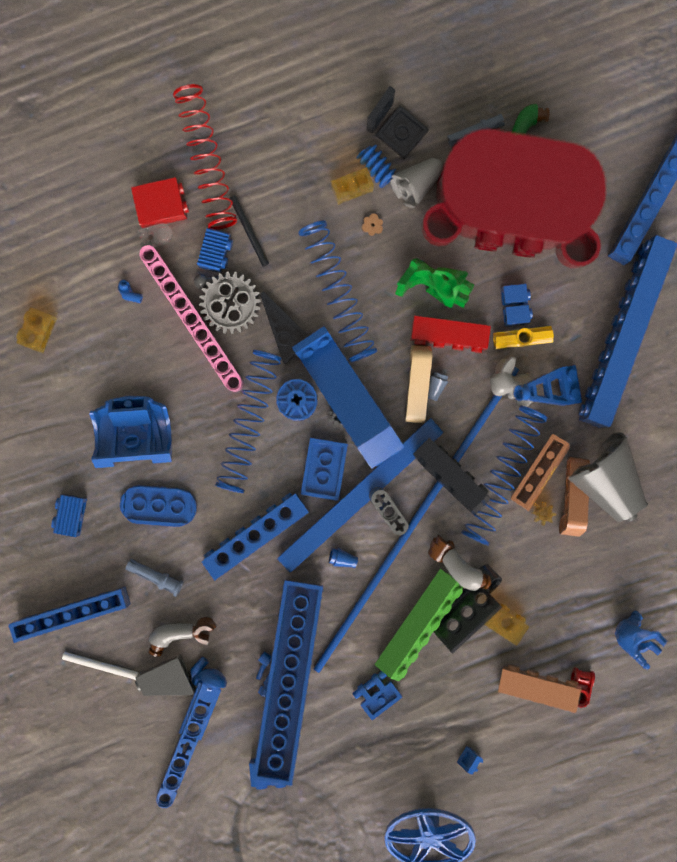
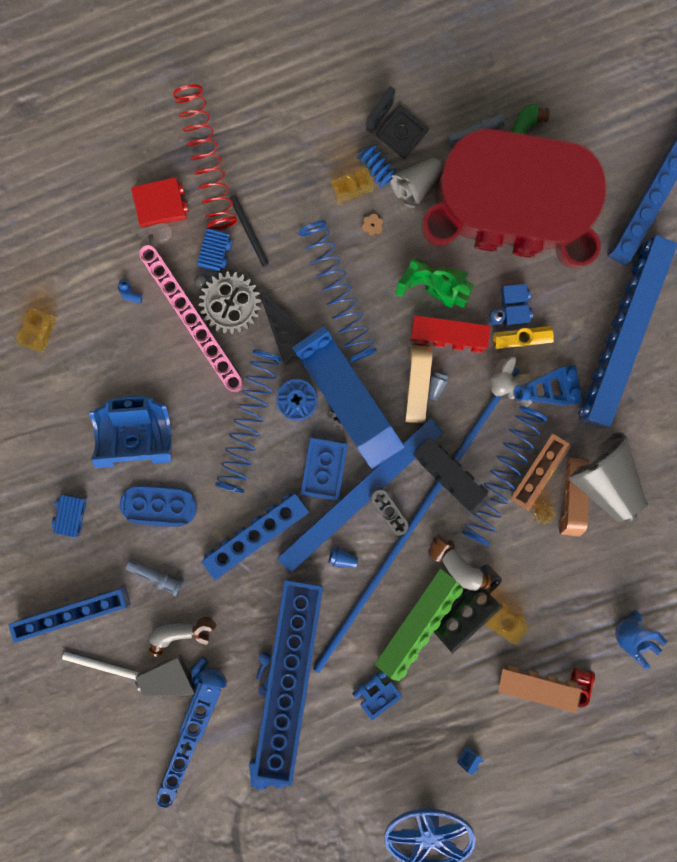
none -> blue piece [488,309,505,326]

